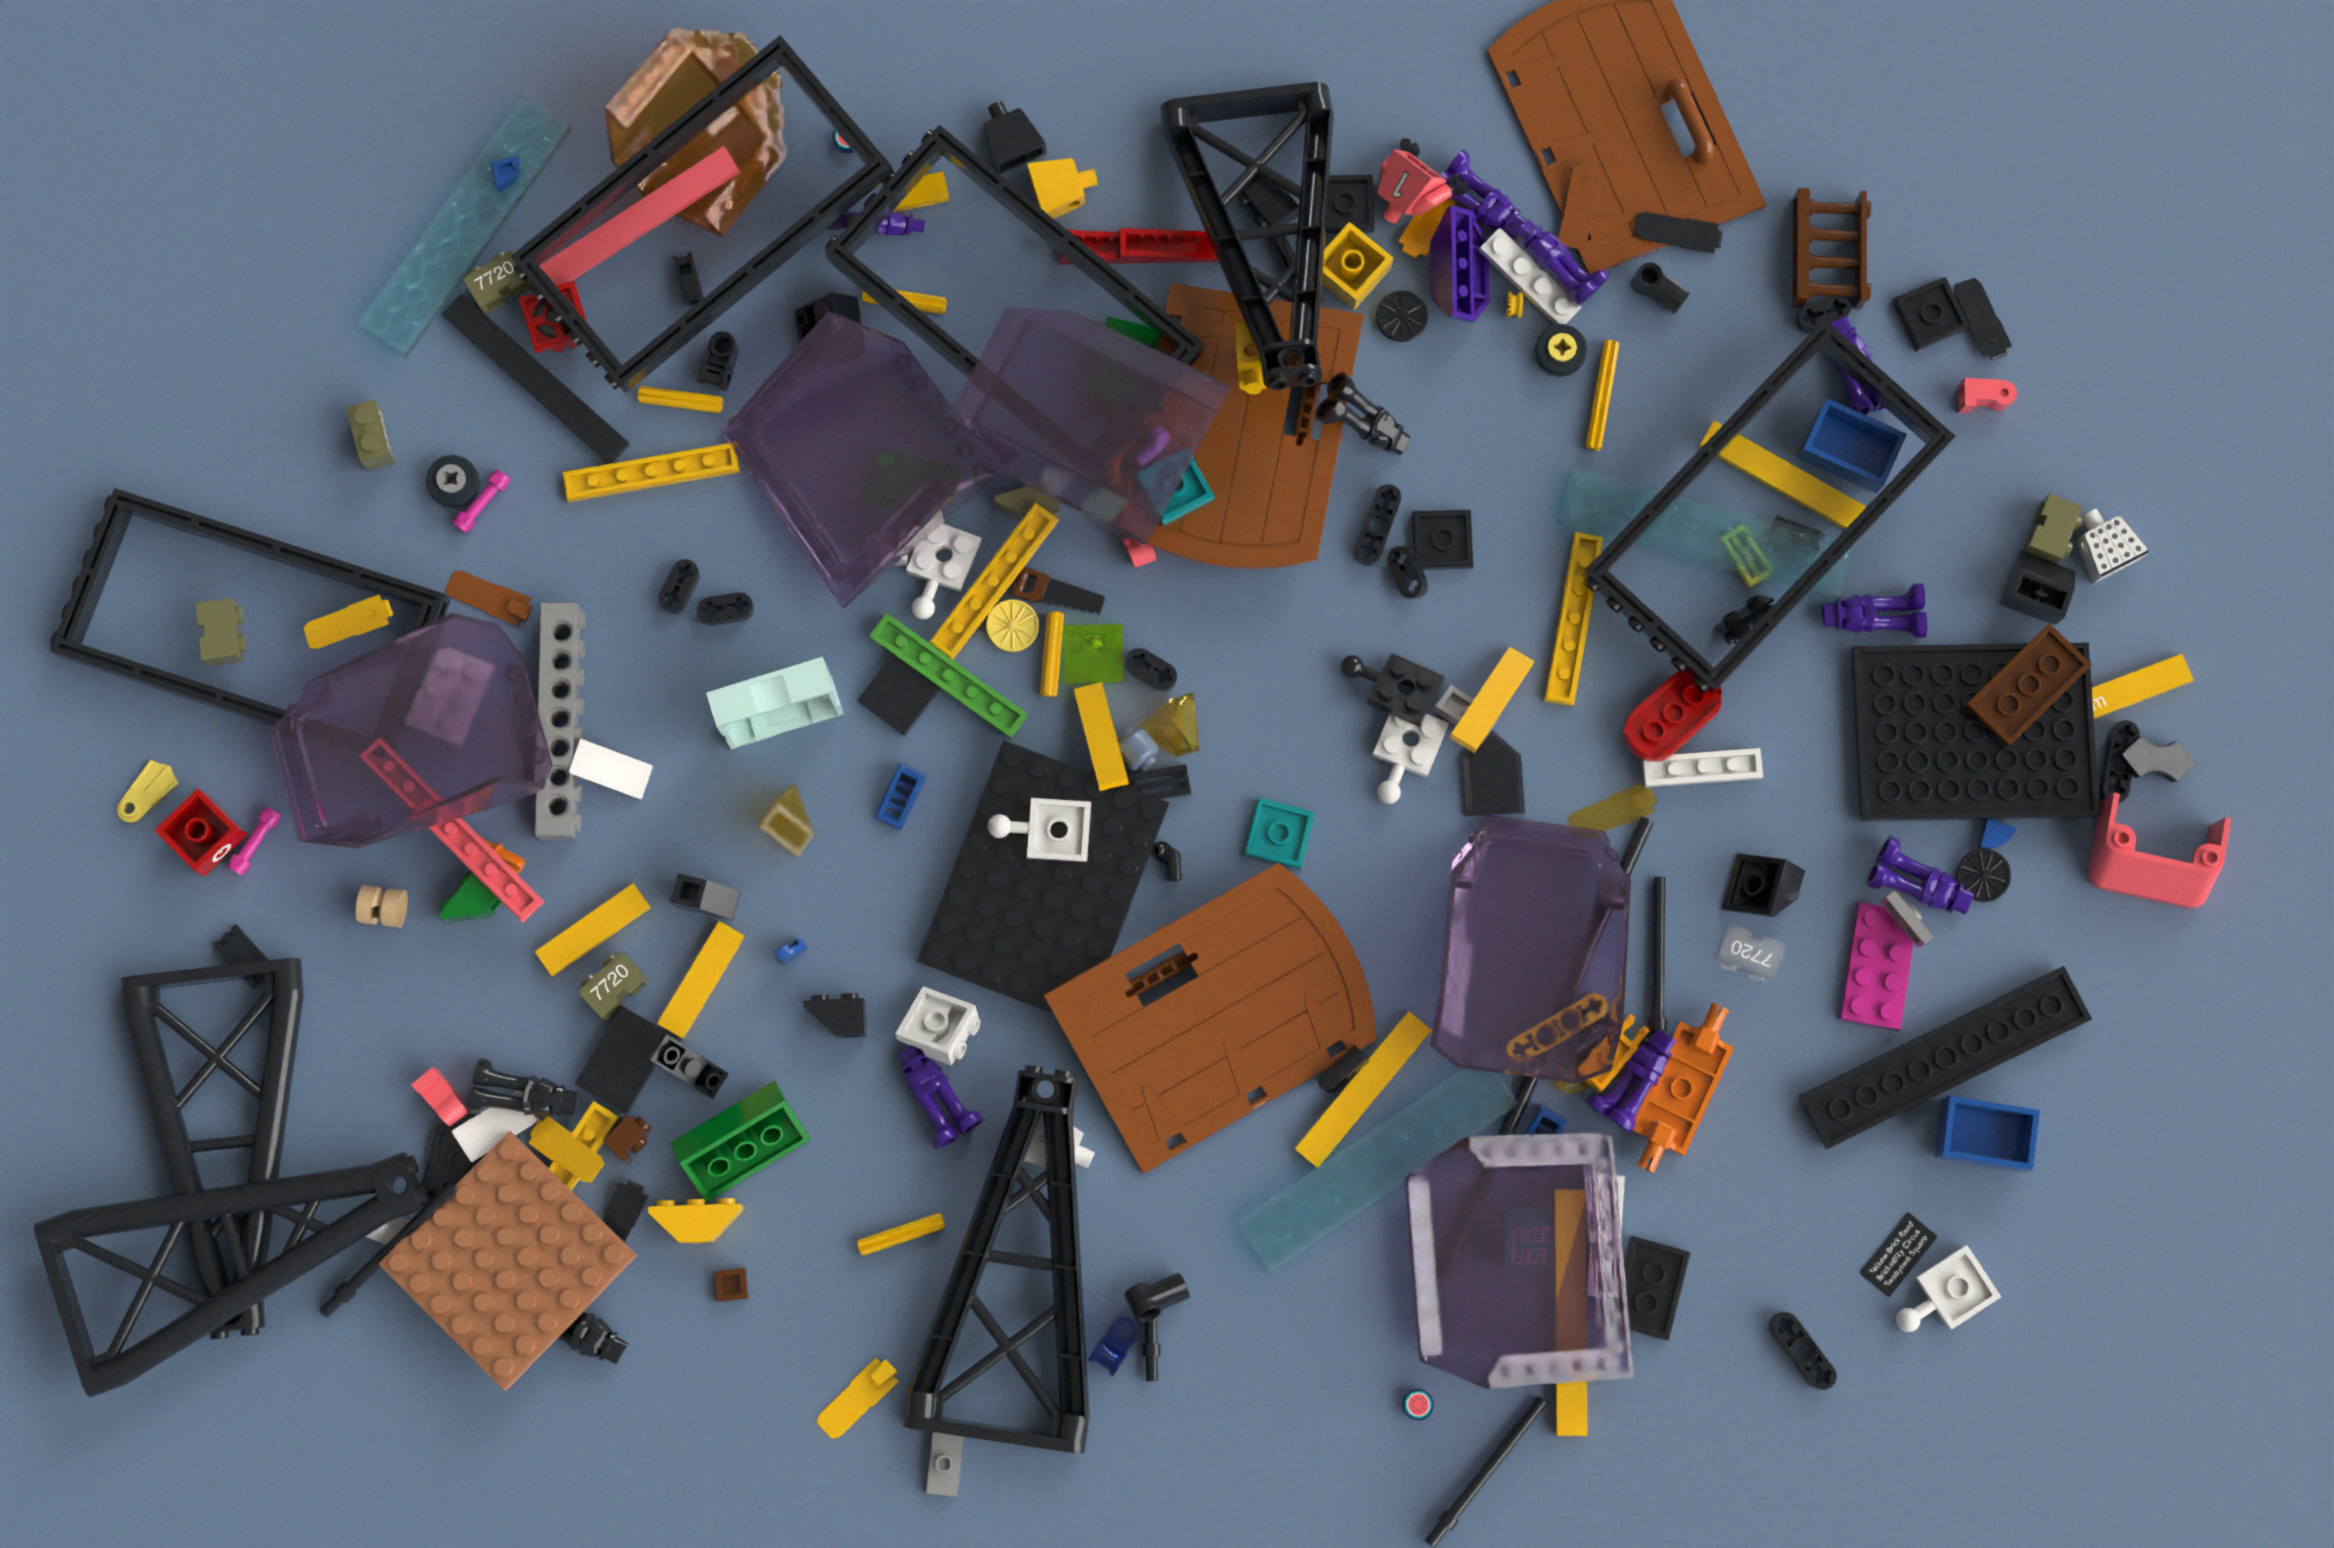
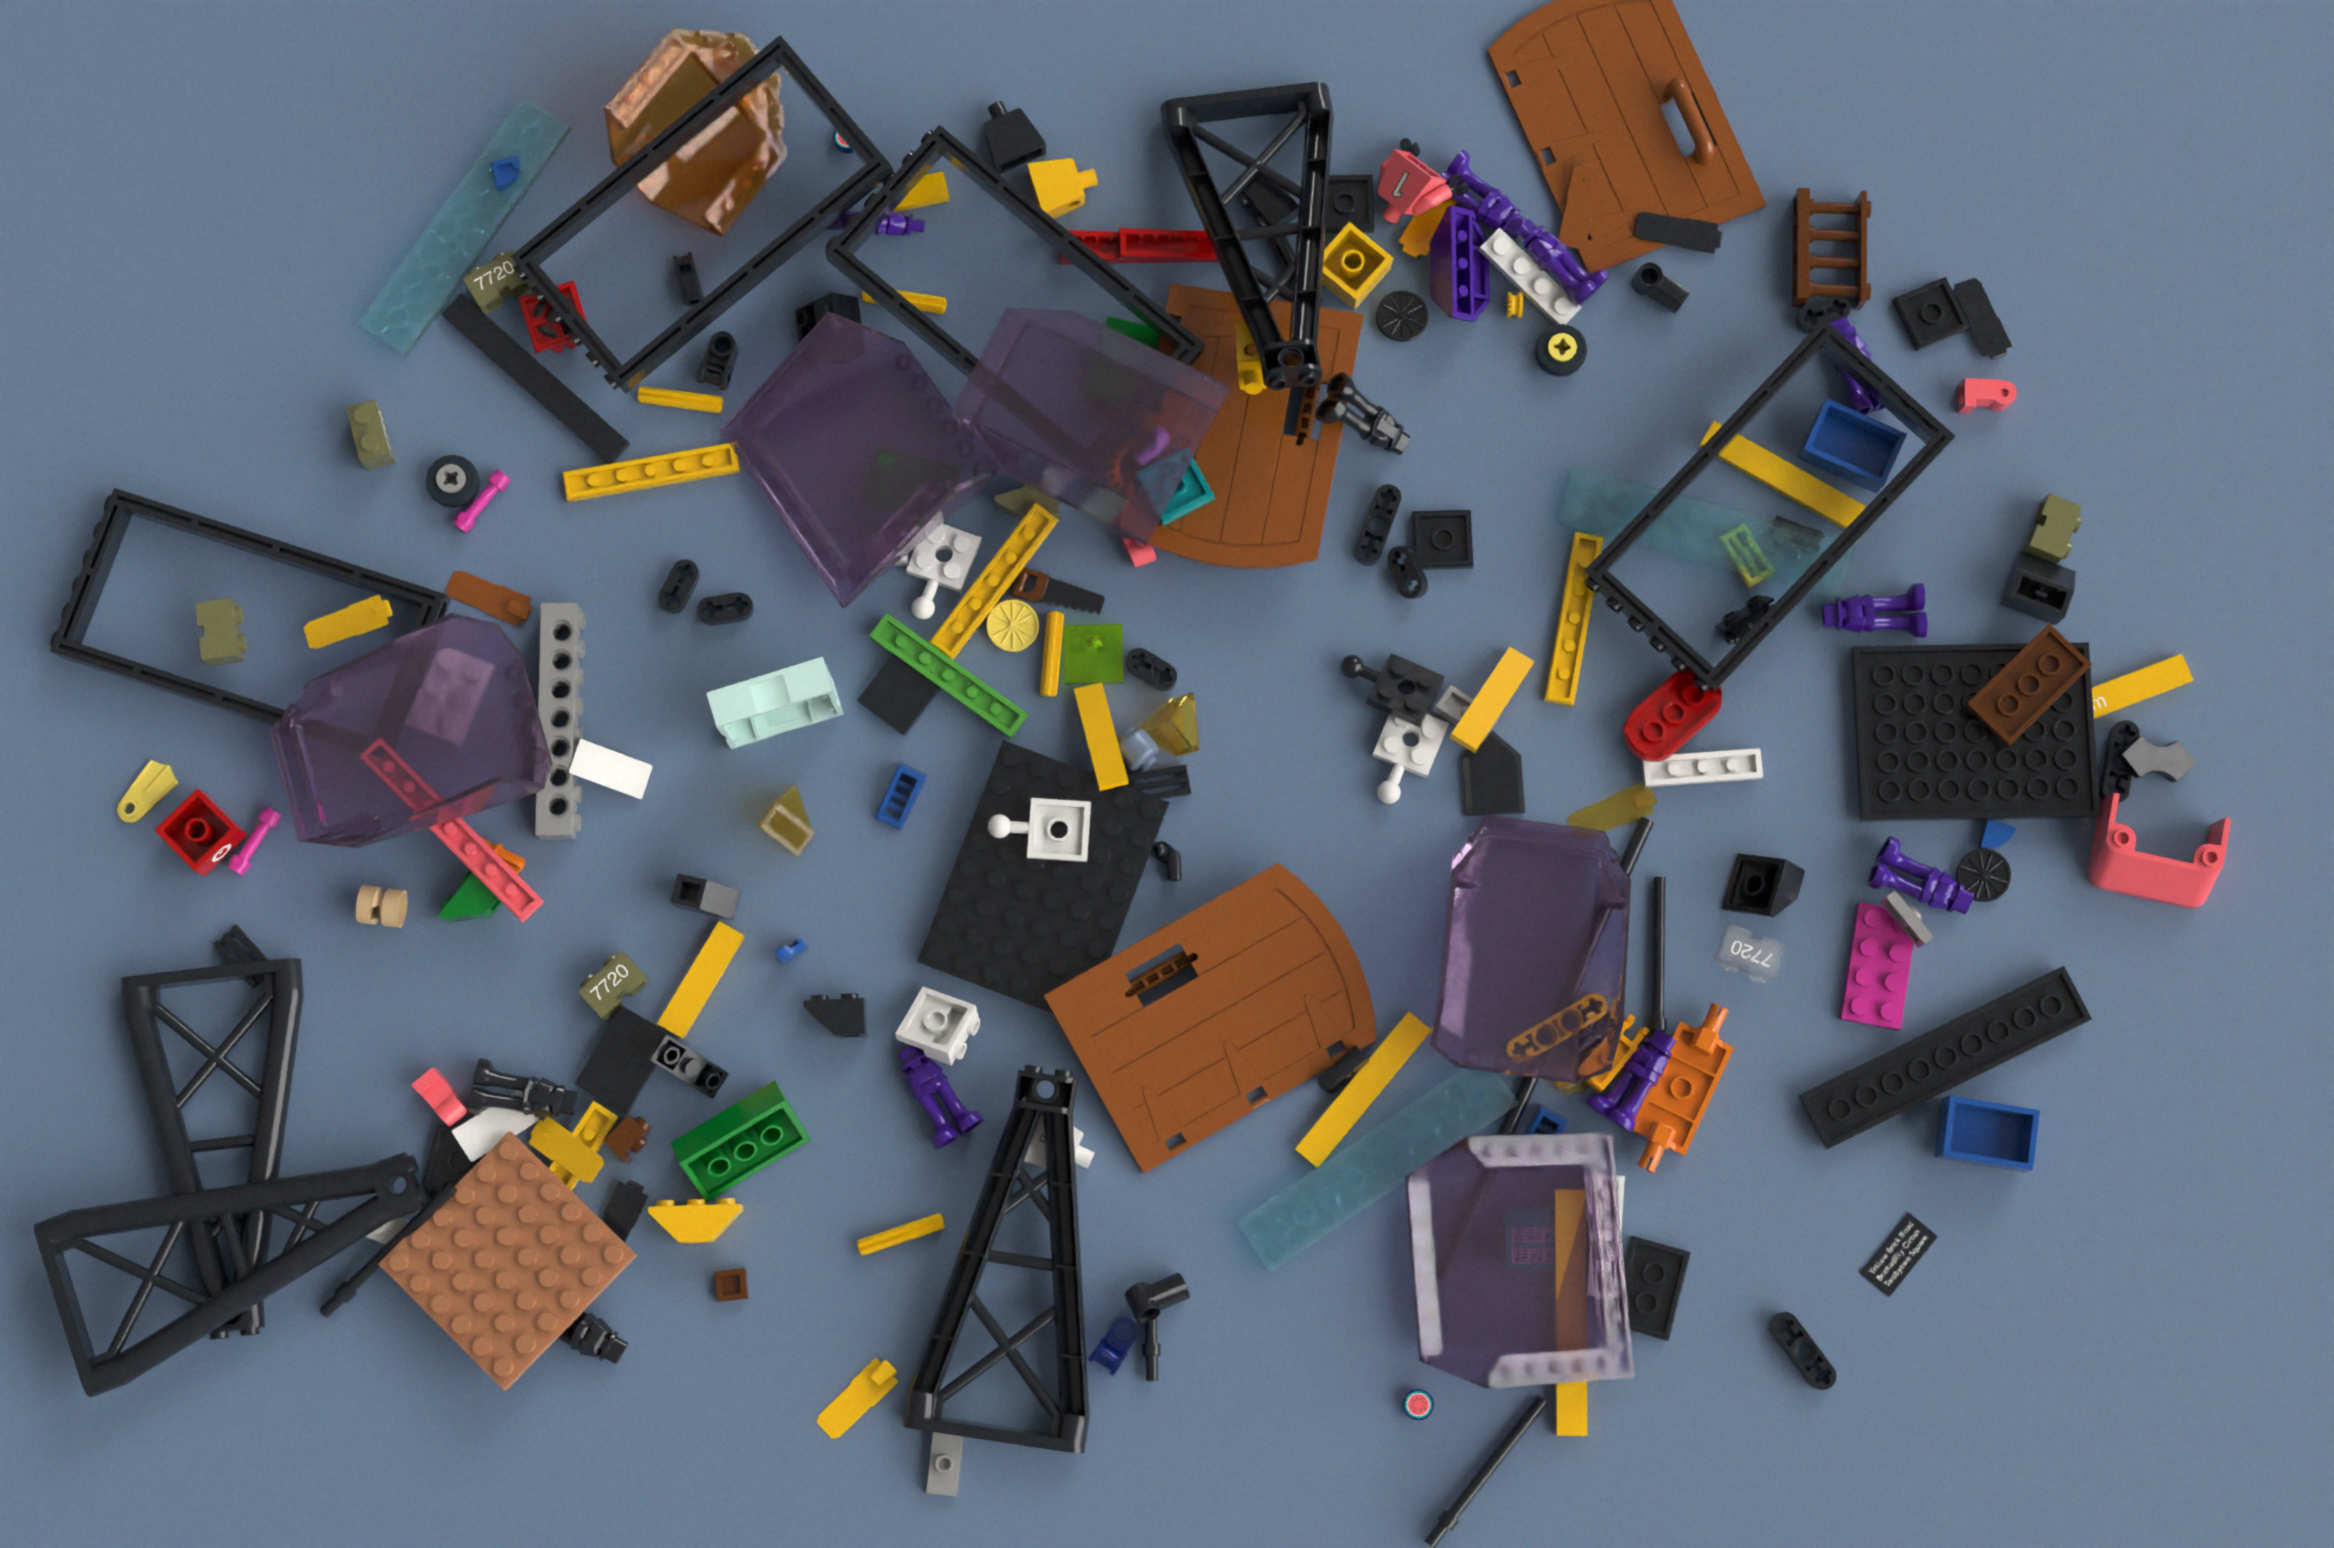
yellow tile [535,883,651,977] -> none
coral tile [539,146,740,286] -> none
teal tile [1243,797,1315,870] -> none
yellow axle [1585,340,1619,451] -> none
white plate [1896,1245,2001,1332] -> none
white torso [2077,509,2149,584] -> none

